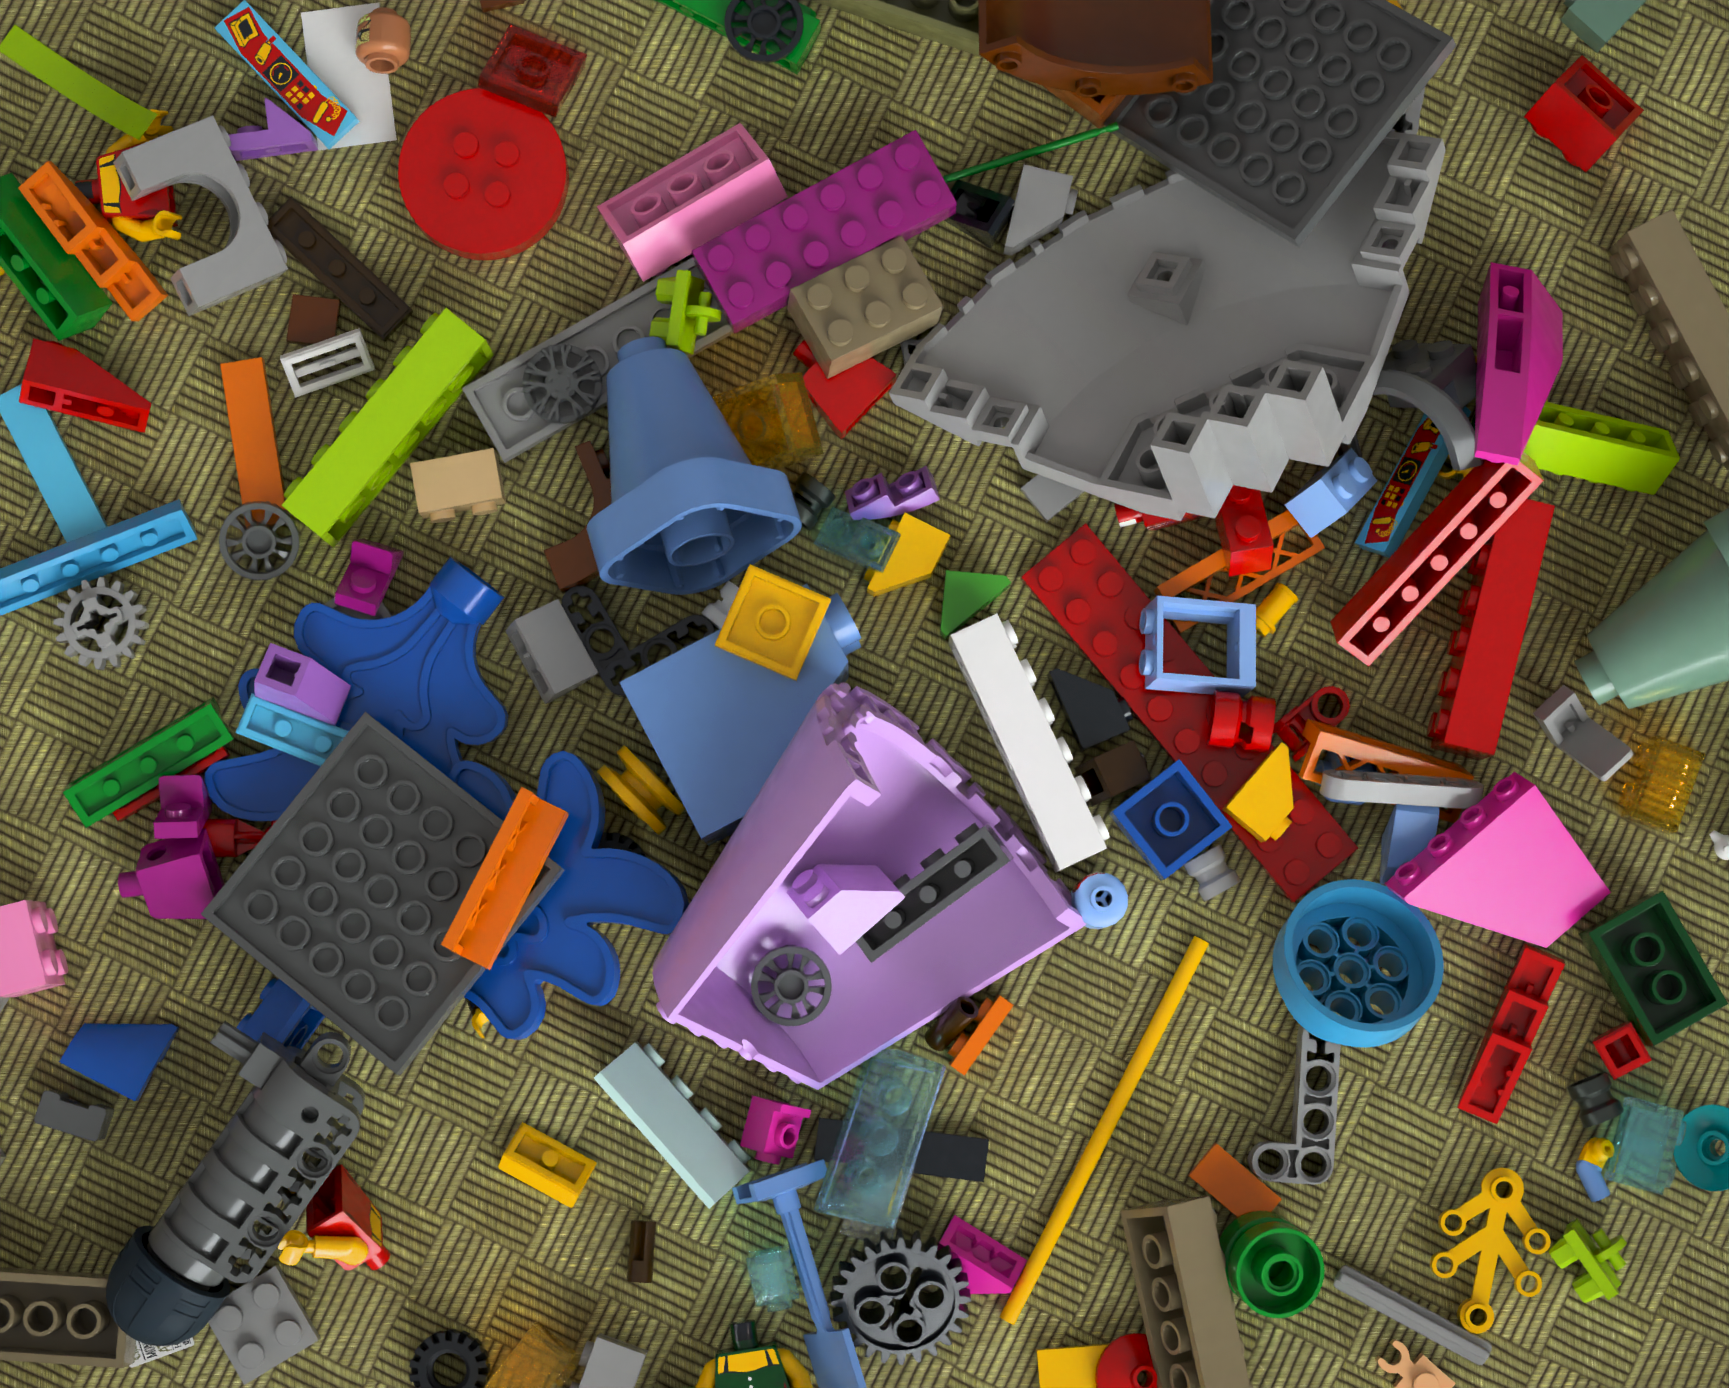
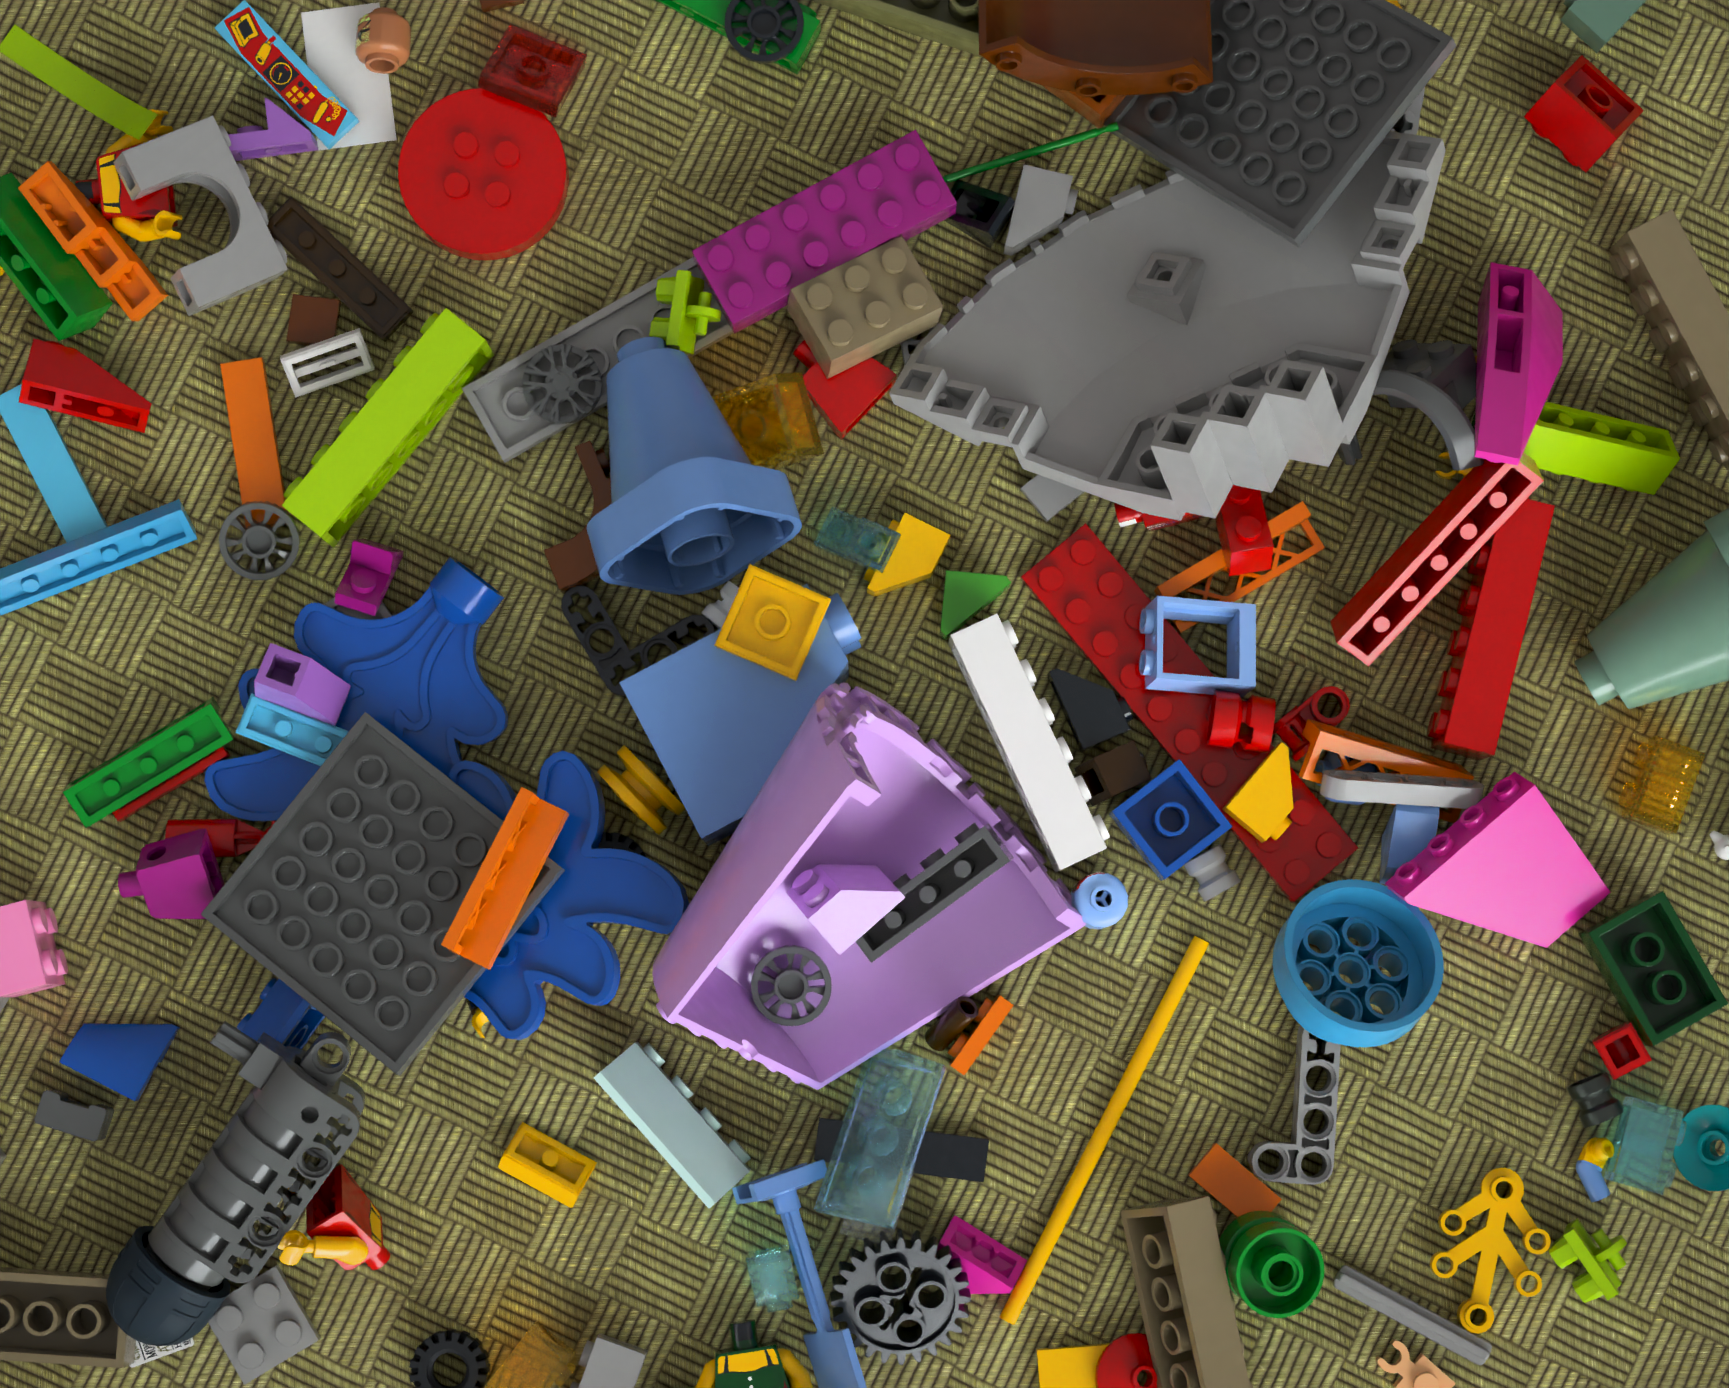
light grey gear [53,577,149,670] -> none
magenta slope [153,775,212,839] -> none
tan brick [410,448,506,523] -> none
light grey brick [505,599,599,704] -> none
bright pink slope [597,123,788,282] -> none
dark brown piece [627,1220,656,1283] -> none
dark pink brick [740,1095,811,1165] -> none
pearl dark grey wheel [792,471,836,531] -> none
medium lavender slope [845,466,940,520] -> none
yellow pin [1256,582,1298,637] -> none
light blue brick [1285,448,1377,538] -> none
tile [1355,406,1471,558] -> none
red slope [1457,943,1565,1124] -> none
light grey bracket [1533,685,1634,781] -> none

